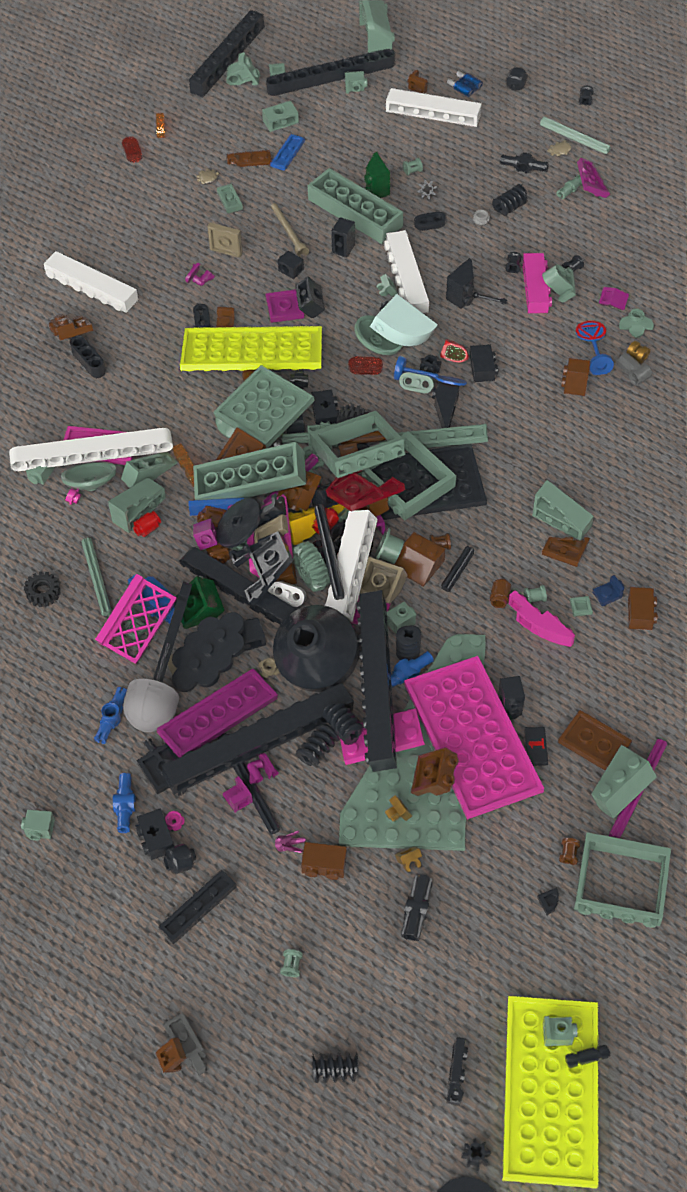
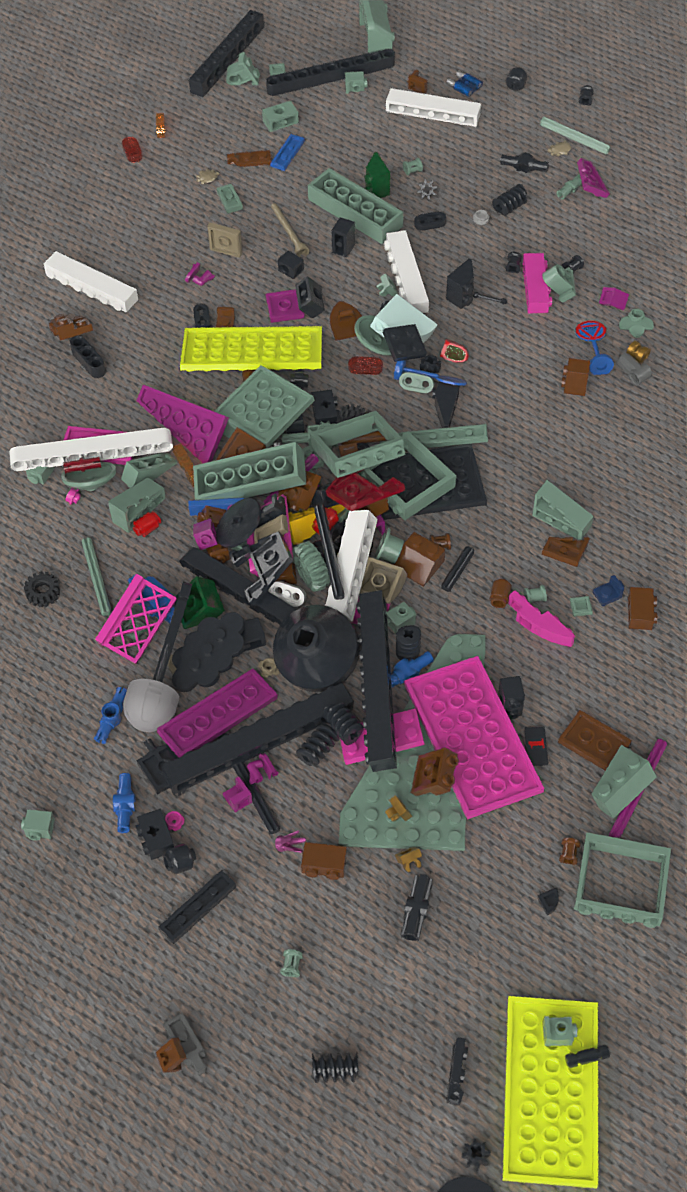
black brick [469,344,498,382] -> none
none -> dark red pin [63,456,102,474]
none -> magenta wing [137,385,229,464]
none -> reddish brown shield [330,301,362,341]
none -> black plate [382,324,427,362]

